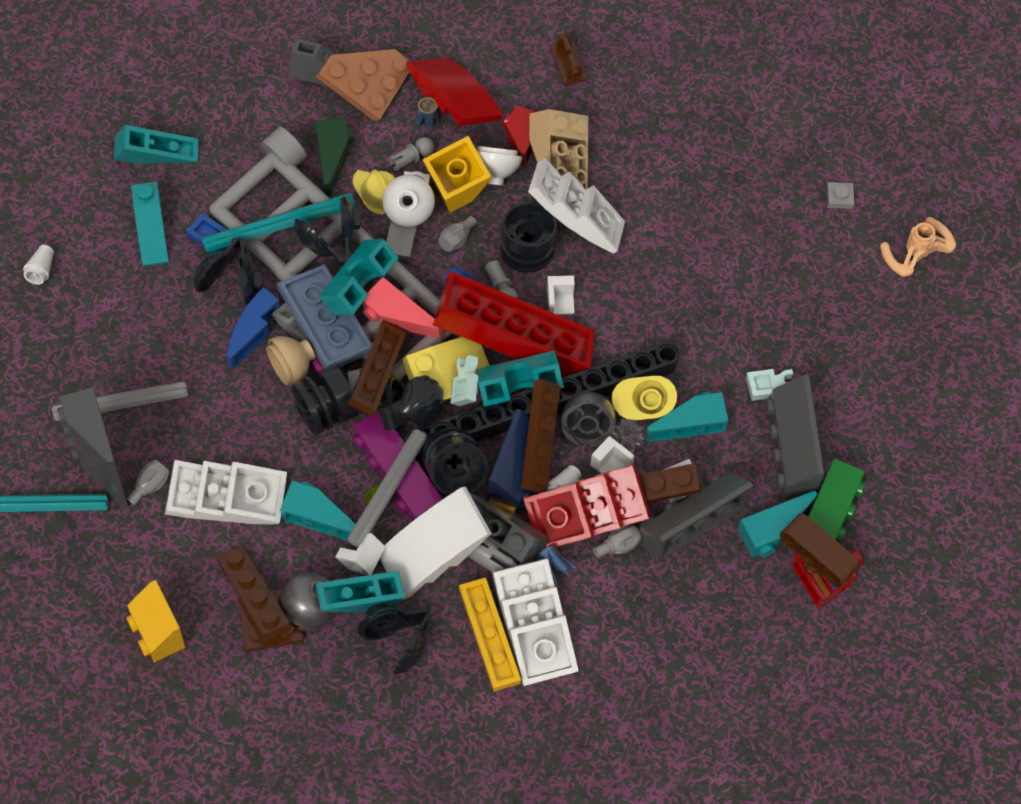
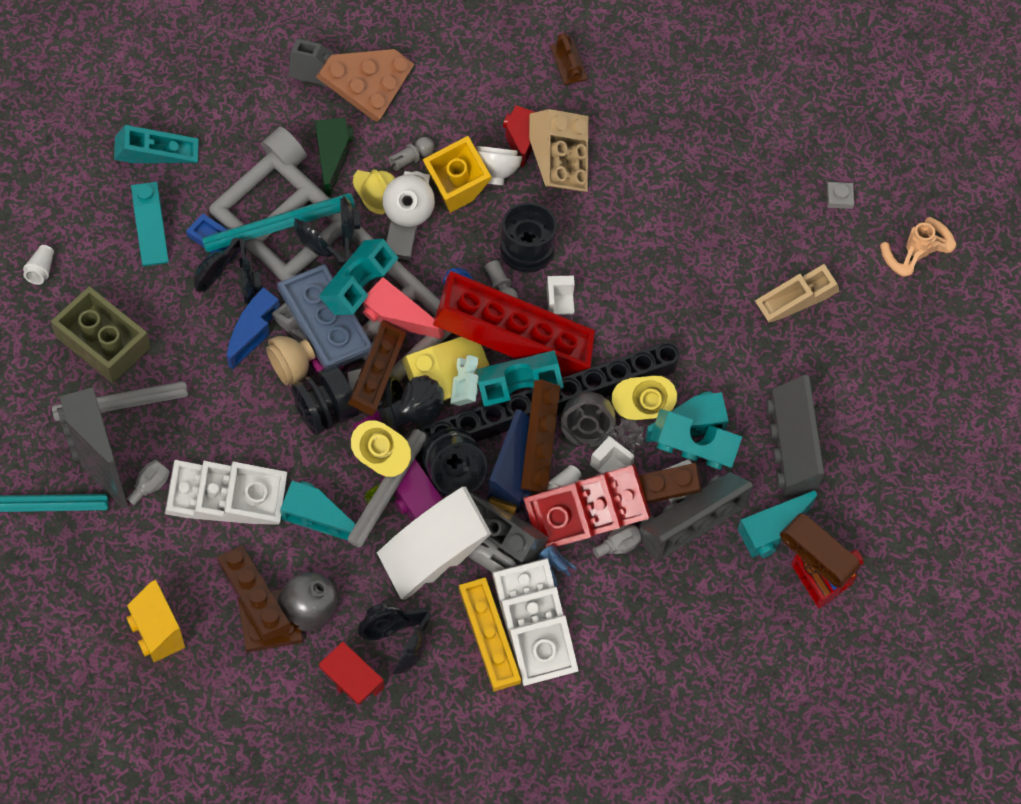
teal slope [315,571,405,613] -> none
white panel [335,533,385,575] -> none
red slope [406,57,503,126] -> none
piece [415,97,441,132] -> none
light grey piece [438,216,477,252] -> none
white slope [528,158,625,253] -> none
light aqua plate [746,369,793,401] -> none
green brick [809,458,866,543] -> none
none -> olive brick [50,286,151,384]
none -> red panel [319,642,384,704]
none -> light yellow piece [351,420,411,477]
none -> teal arch [649,409,742,470]
none -> tan slope [755,264,840,323]

